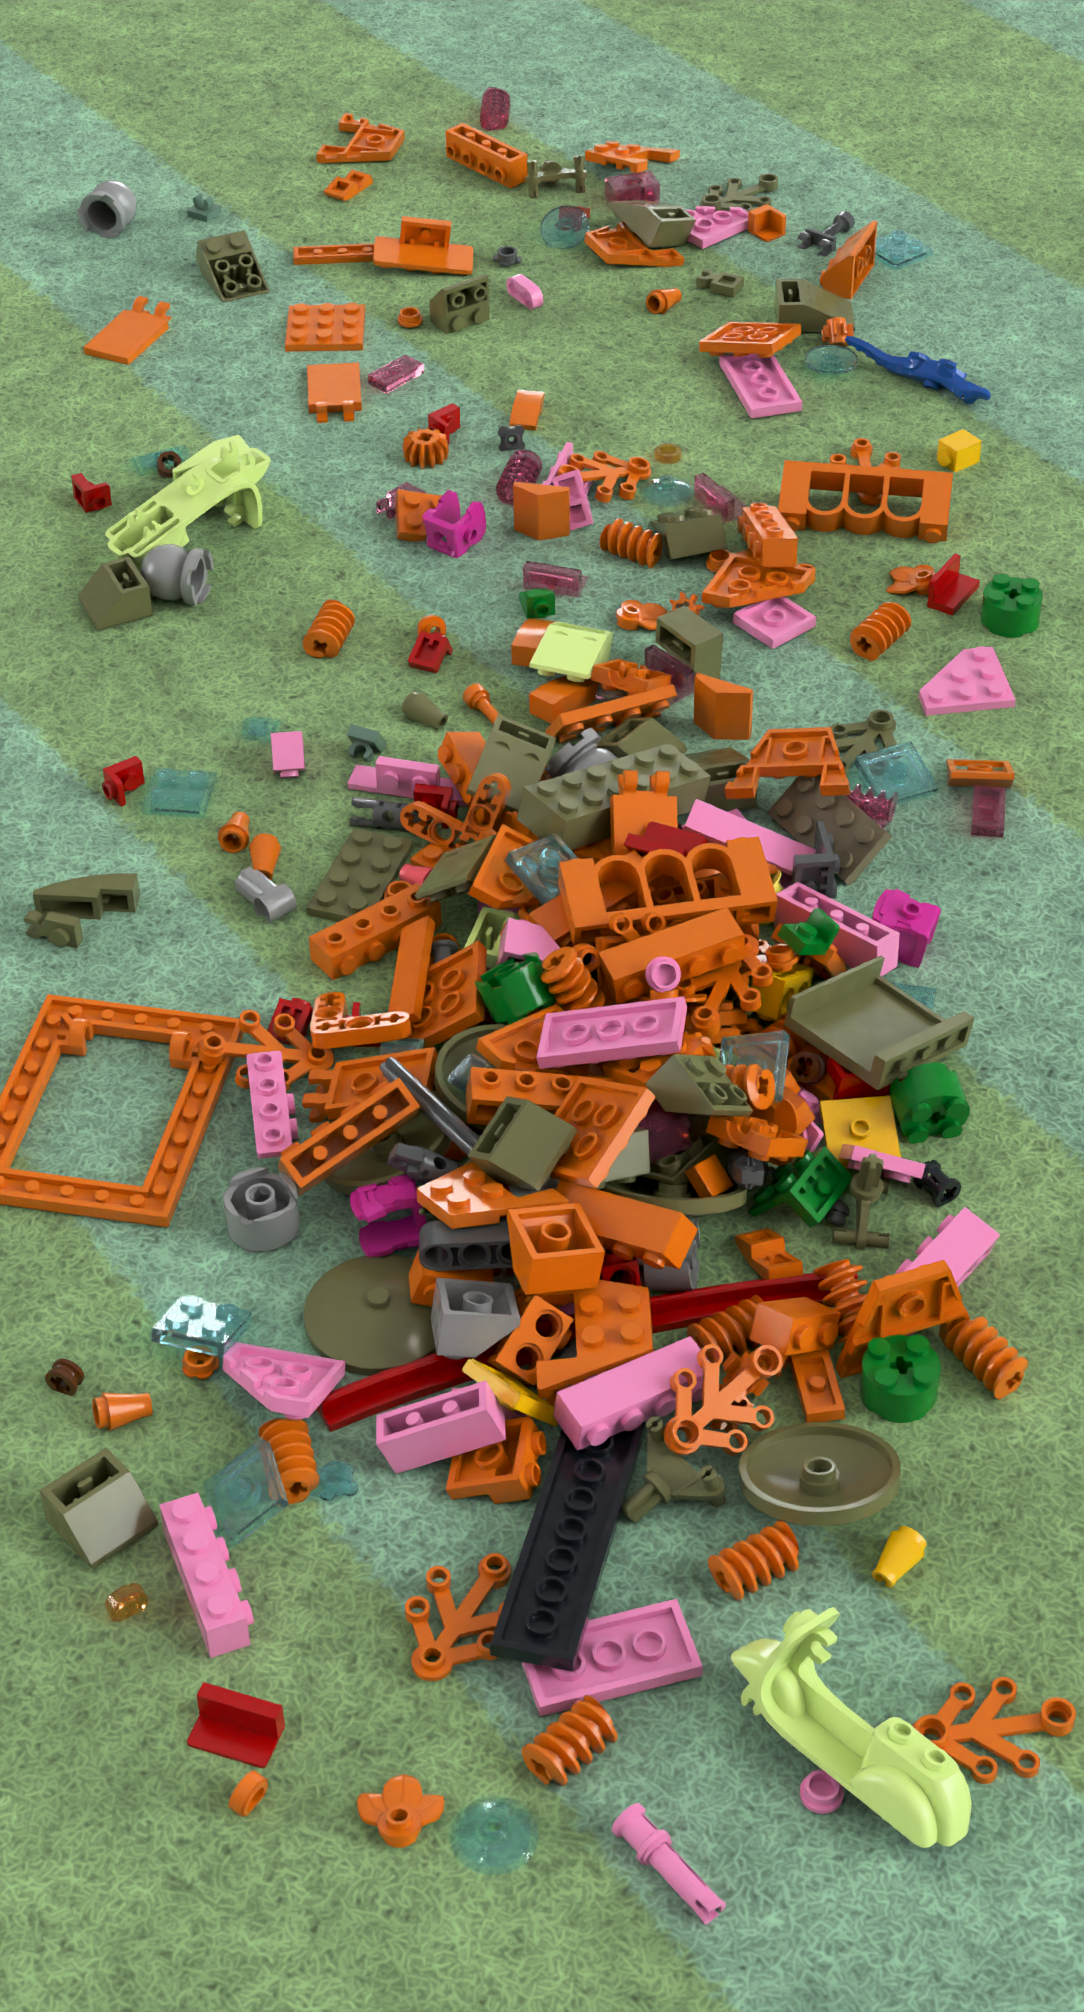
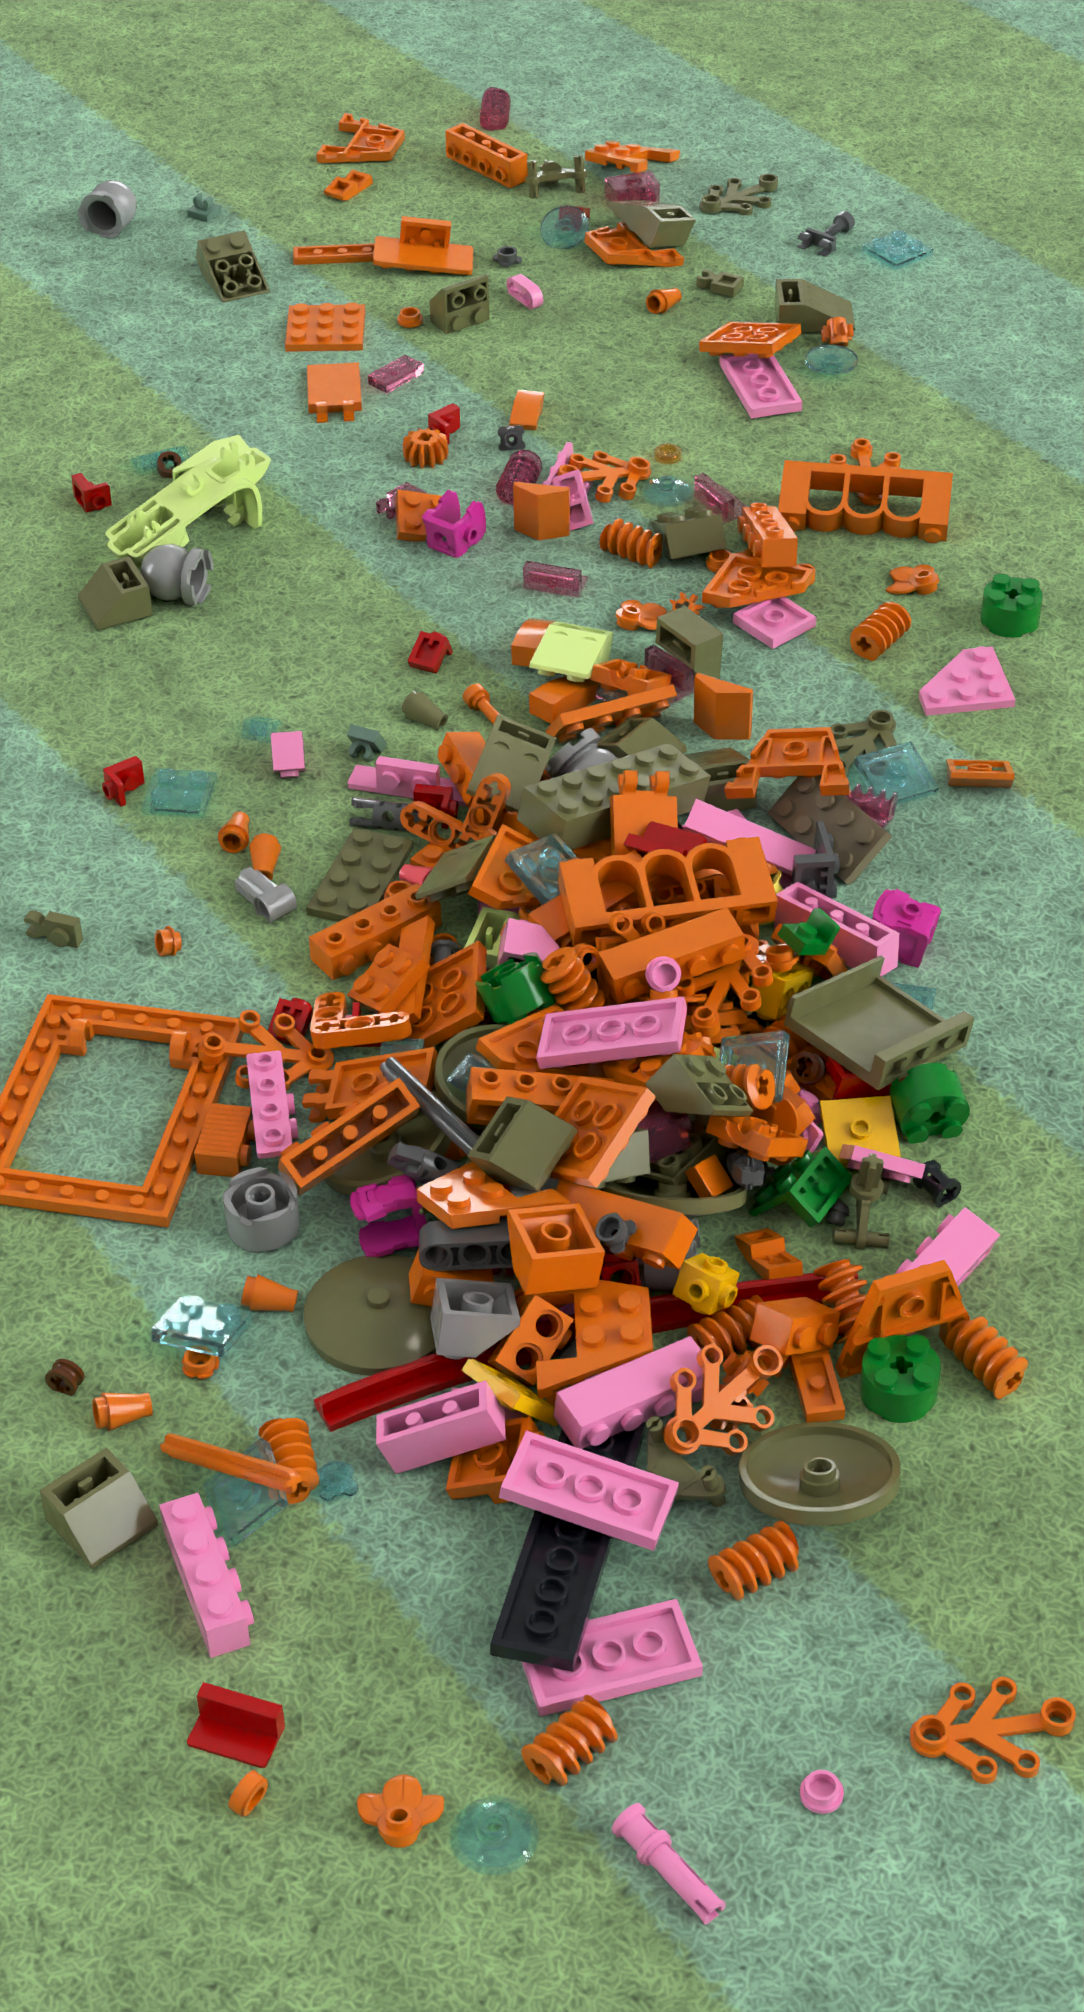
olive slope [33,873,140,920] -> none
orange tile [83,296,171,365] -> none
clear orange tile [104,1583,148,1622] -> none
bright pink plate [223,1342,346,1420] -> none
orange piece [302,599,355,658] -> none
orange plant [405,1553,511,1681] -> none
orange plate [417,615,446,636] -> none
green bracket [519,588,555,619] -> none
bright pink plate [686,206,748,249] -> none
yellowish green piece [731,1607,972,1848] -> none
orange panel [748,204,786,242] -> none
orange slope [820,221,878,299] -> none
blue animal [845,336,991,404] -> none
yellow cone [872,1526,927,1588] -> none
red panel [927,553,980,616] -> none
yellow brick [937,429,982,472] -> none
clear pink plate [971,785,1006,838] -> none
none -> orange plate [155,926,182,956]
none -> orange axle [160,1433,301,1493]
none -> orange brick [194,1103,255,1177]
none -> orange cone [241,1274,299,1313]
none -> orange plate [347,943,430,1014]
none -> bright pink plate [499,1430,679,1551]
none -> dark grey plate [595,1213,637,1254]
none -> yellow brick [672,1253,740,1315]

